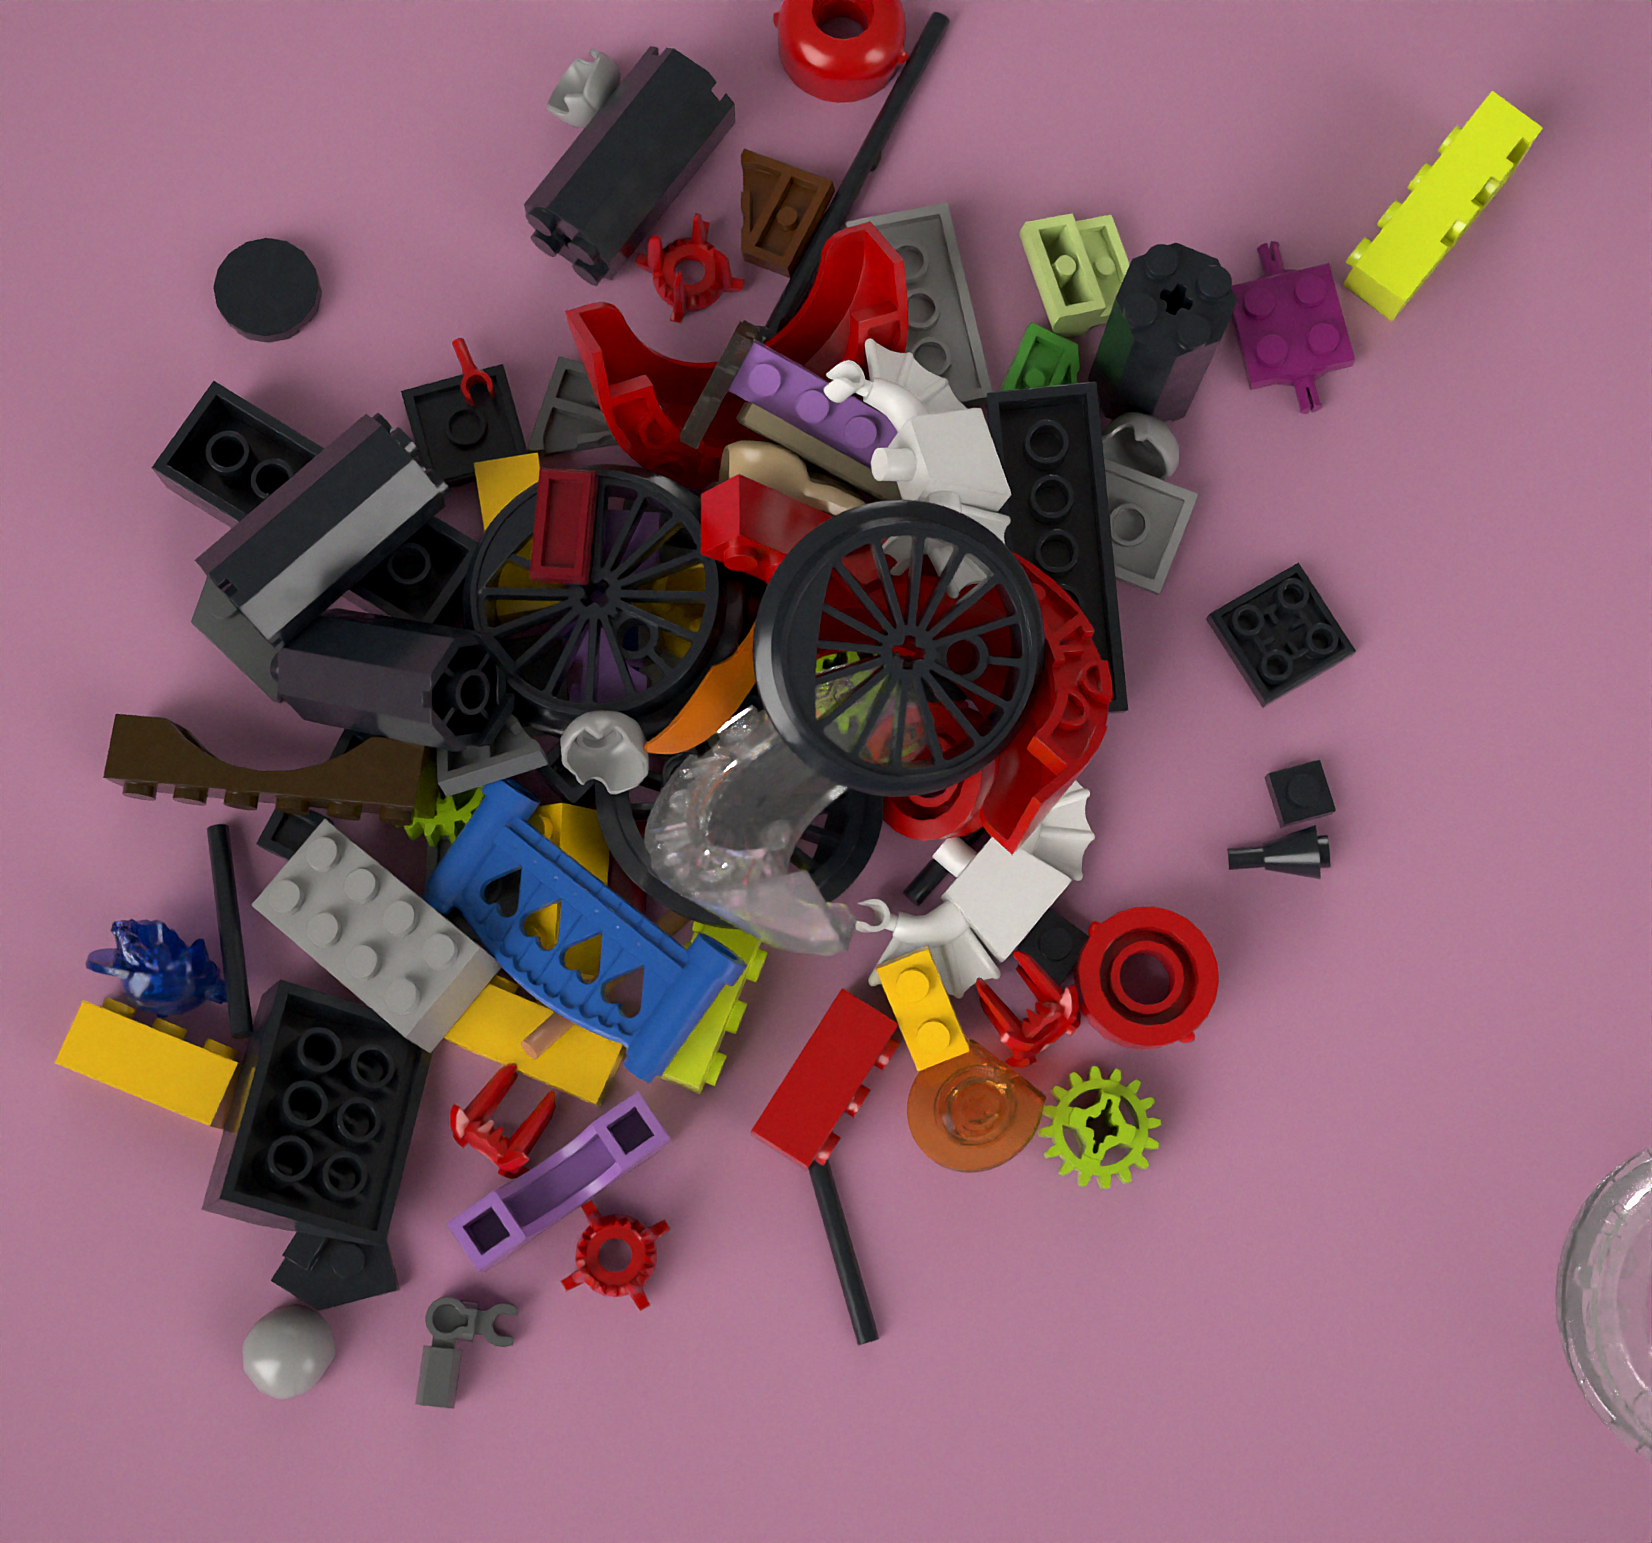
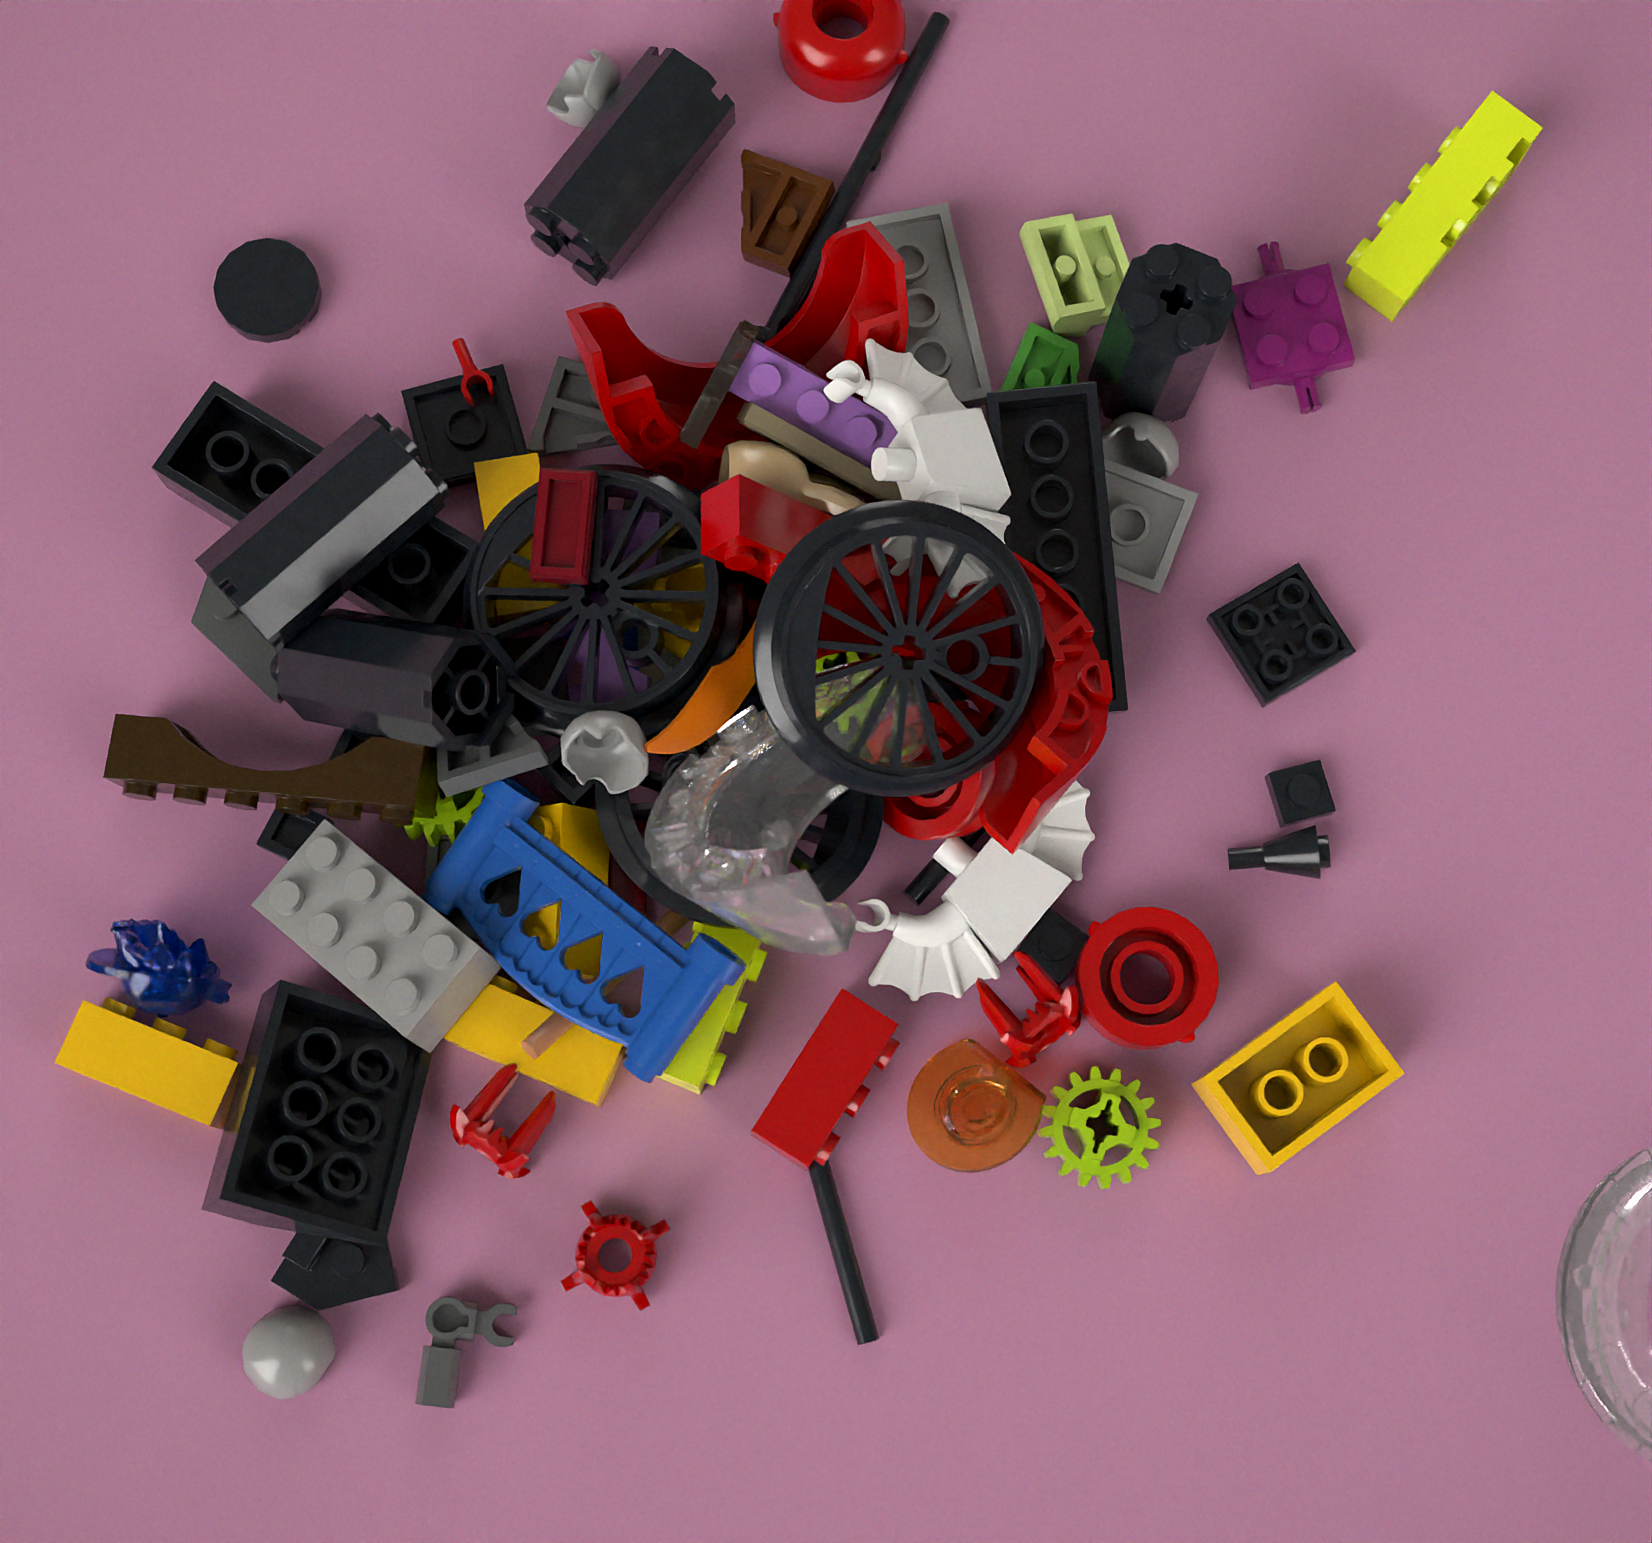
black bar [207,824,254,1039] -> none
medium lavender arch [446,1091,673,1272] -> none
red piece [635,213,745,323] -> none
yellow plate [876,945,970,1071] -> none
none -> yellow brick [1191,981,1405,1175]

